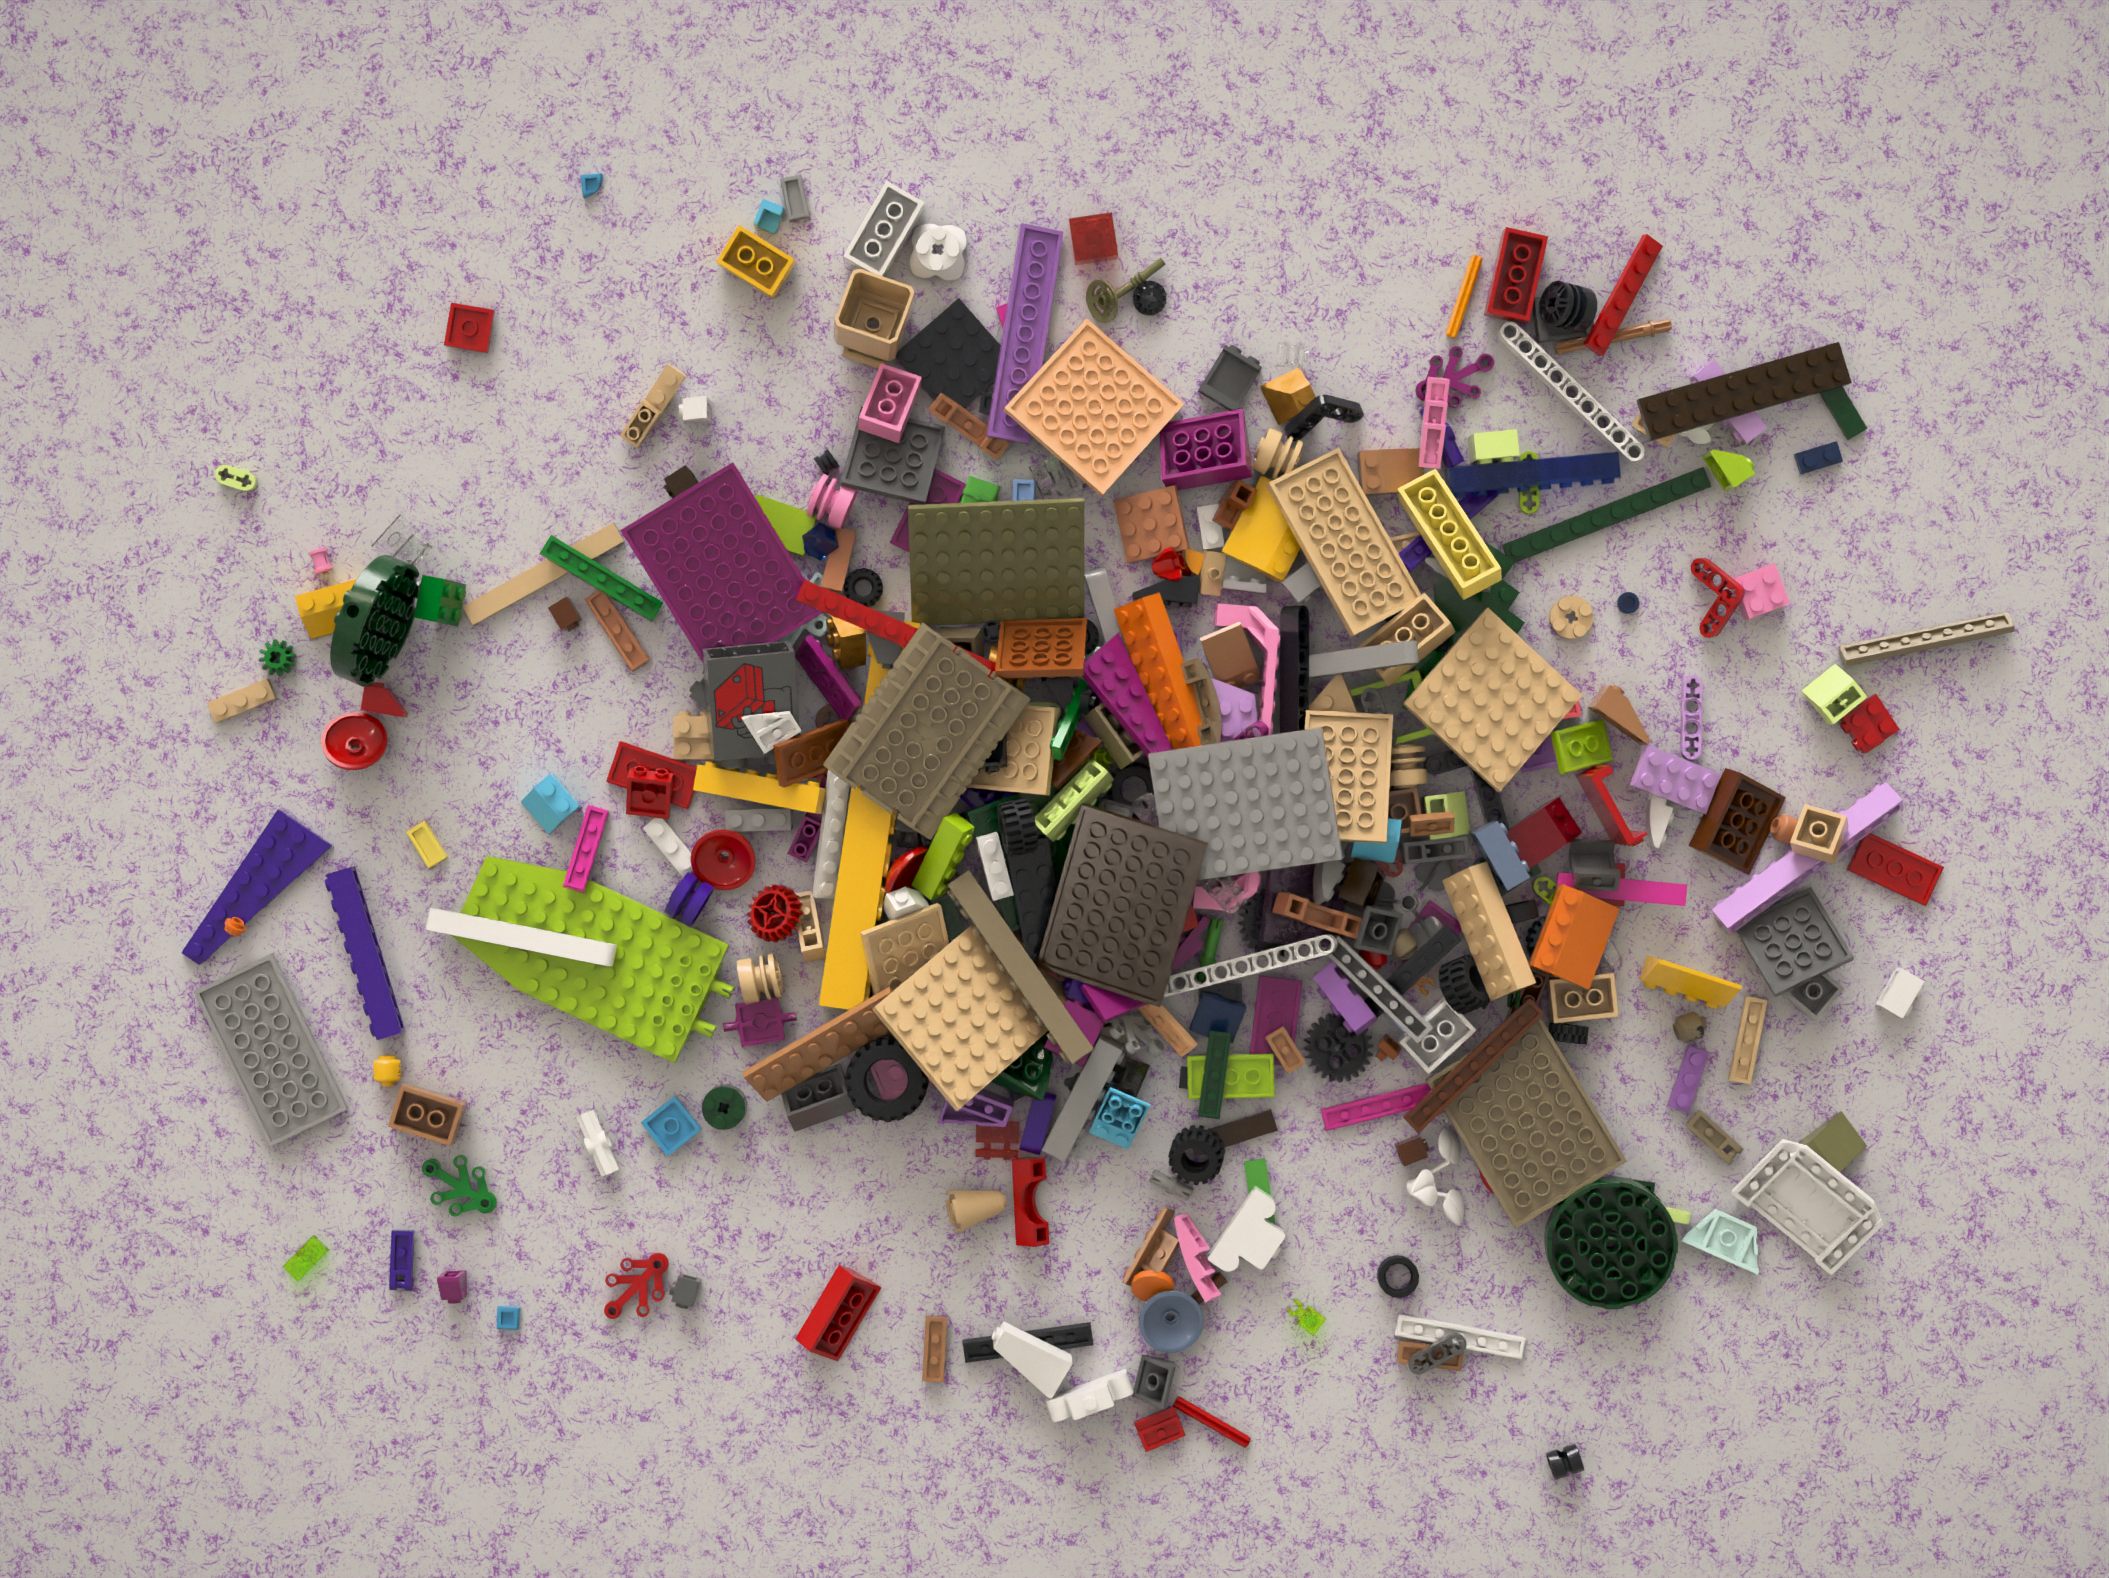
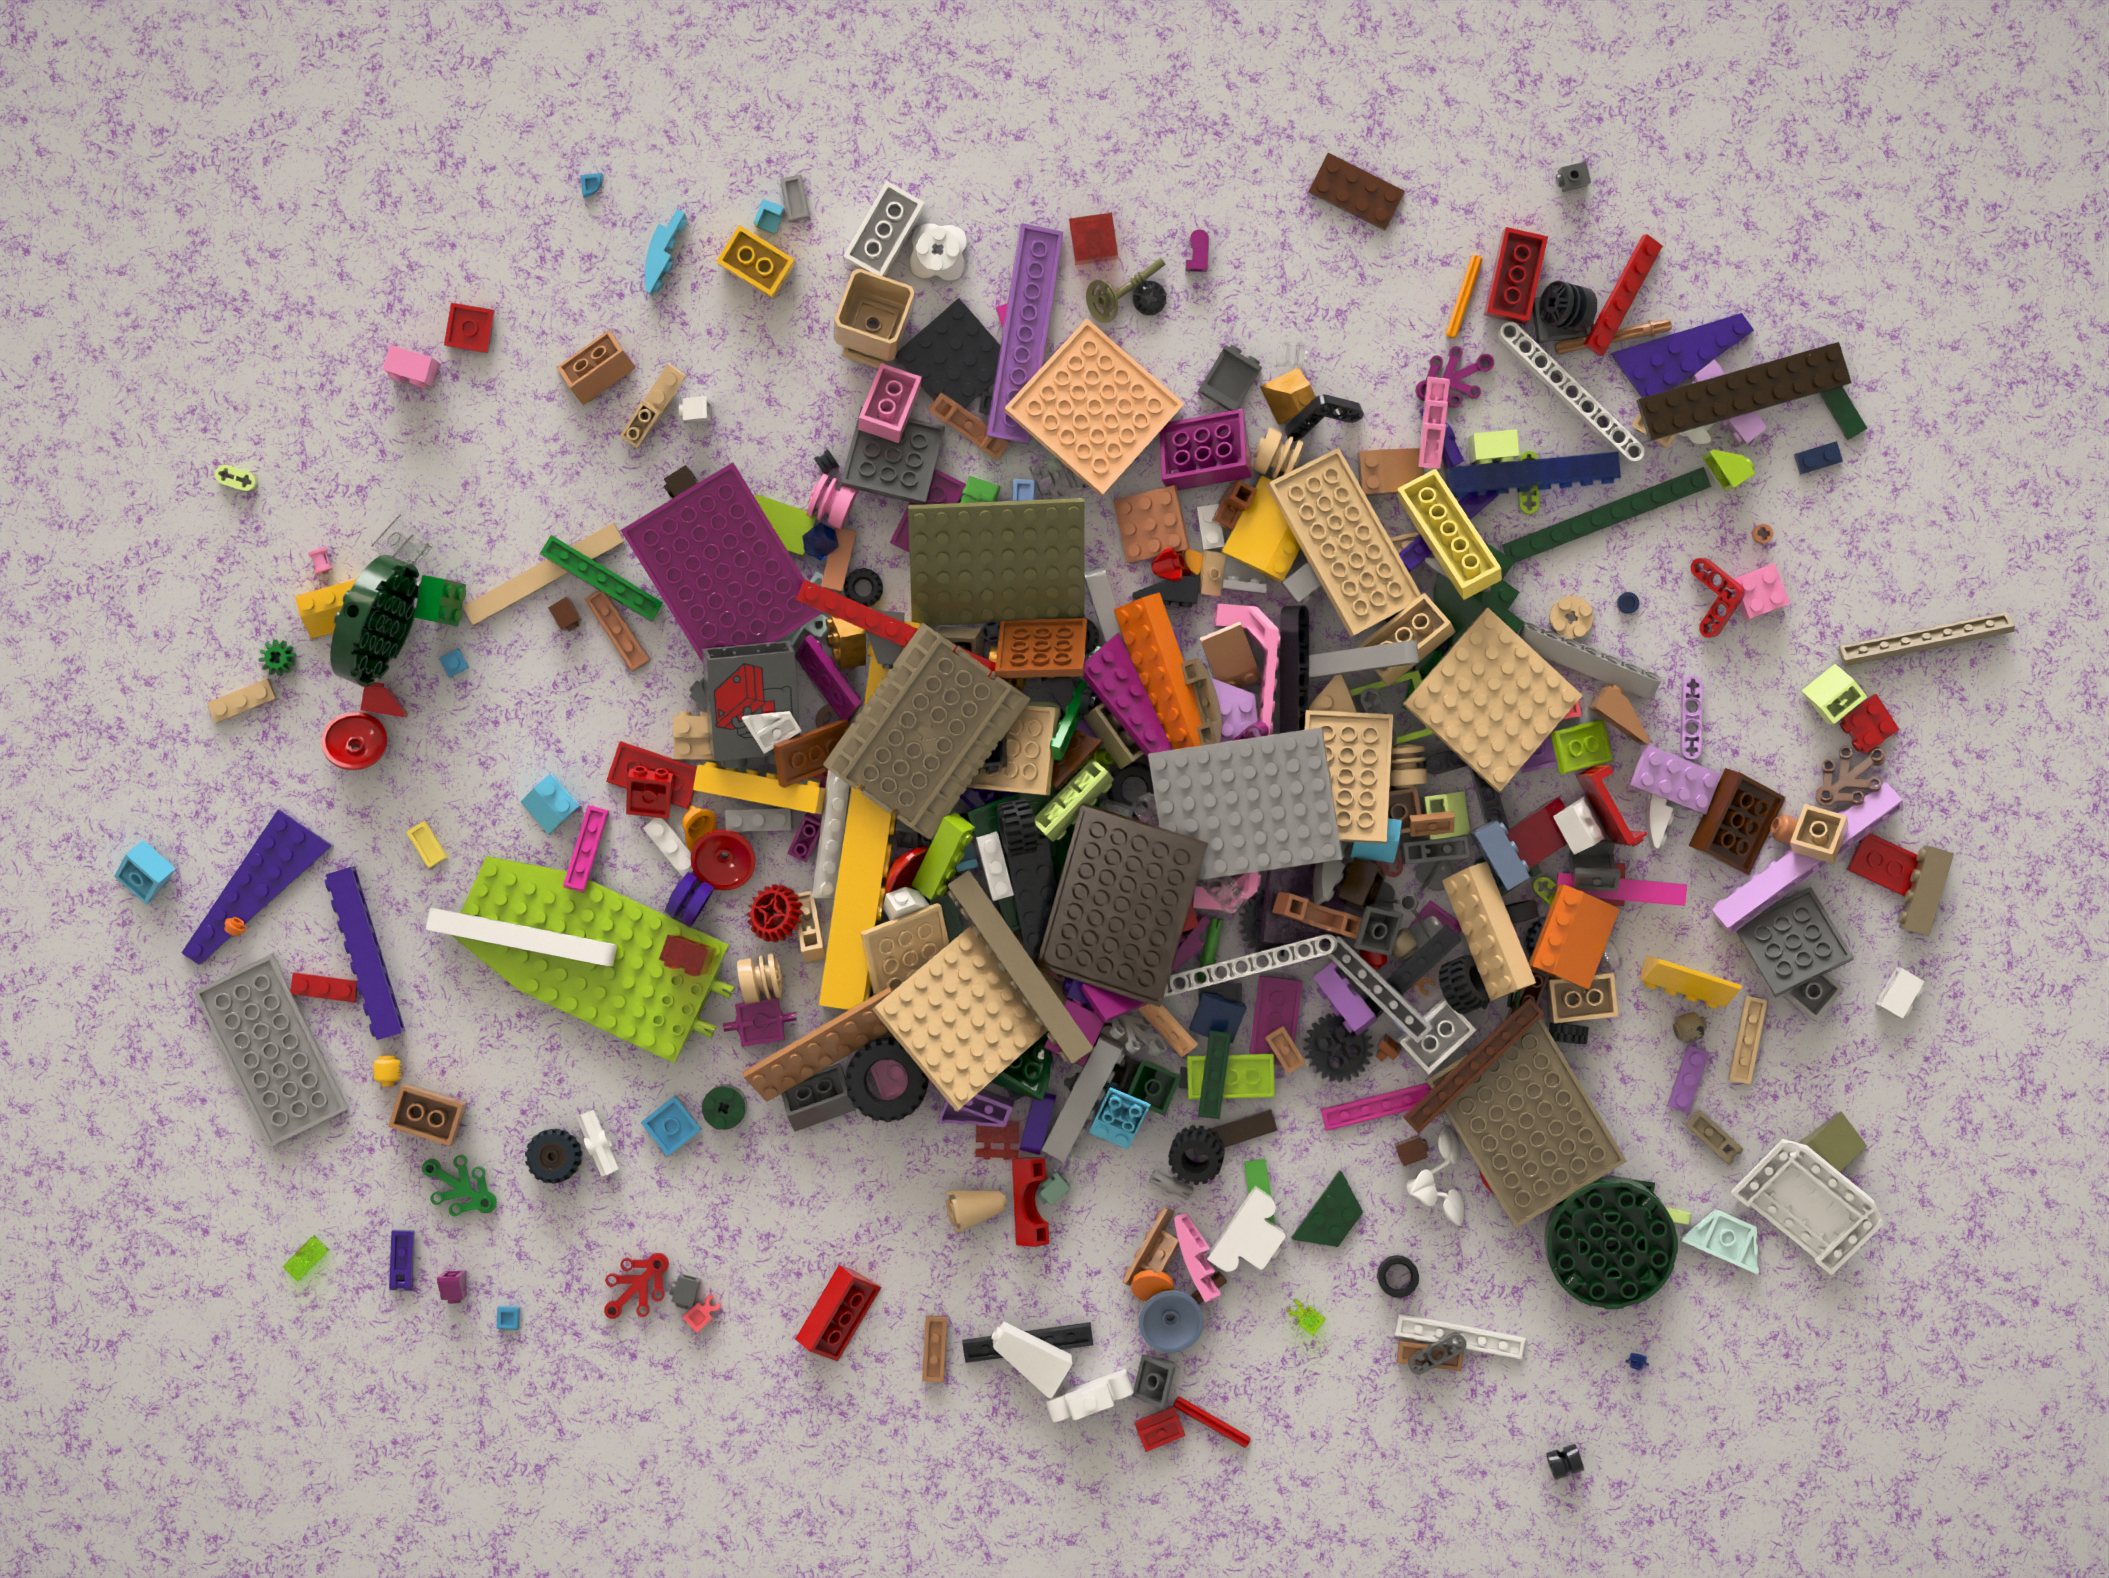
none -> medium azure slope [114,840,175,905]
none -> red plate [290,972,359,1003]
none -> bright pink brick [382,345,440,389]
none -> dark azure plate [439,648,469,678]
none -> black wheel [525,1129,582,1184]
none -> medium nougat slope [557,330,636,405]
none -> medium azure slope [645,209,688,296]
none -> clear red brick [659,934,716,977]
none -> light orange piece [682,806,716,852]
none -> coral plate [682,1294,721,1333]
none -> medium azure panel [956,842,979,872]
none -> sand green brick [1036,1170,1071,1206]
none -> dark green slope [1127,1059,1181,1116]
none -> magenta leg [1185,229,1209,272]
none -> dark green wing [1291,1170,1363,1247]
none -> reddish brown plate [1308,153,1405,231]
none -> light grey beam [1518,622,1662,700]
none -> white slope [1553,795,1607,854]
none -> dark grey brick [1556,161,1591,192]
none -> dark purple wing [1611,313,1754,398]
none -> clear blue plate [1625,1353,1649,1370]
none -> nougat bush [1752,524,1773,544]
none -> plant [1815,746,1886,807]
none -> dark tan brick [1898,845,1954,936]

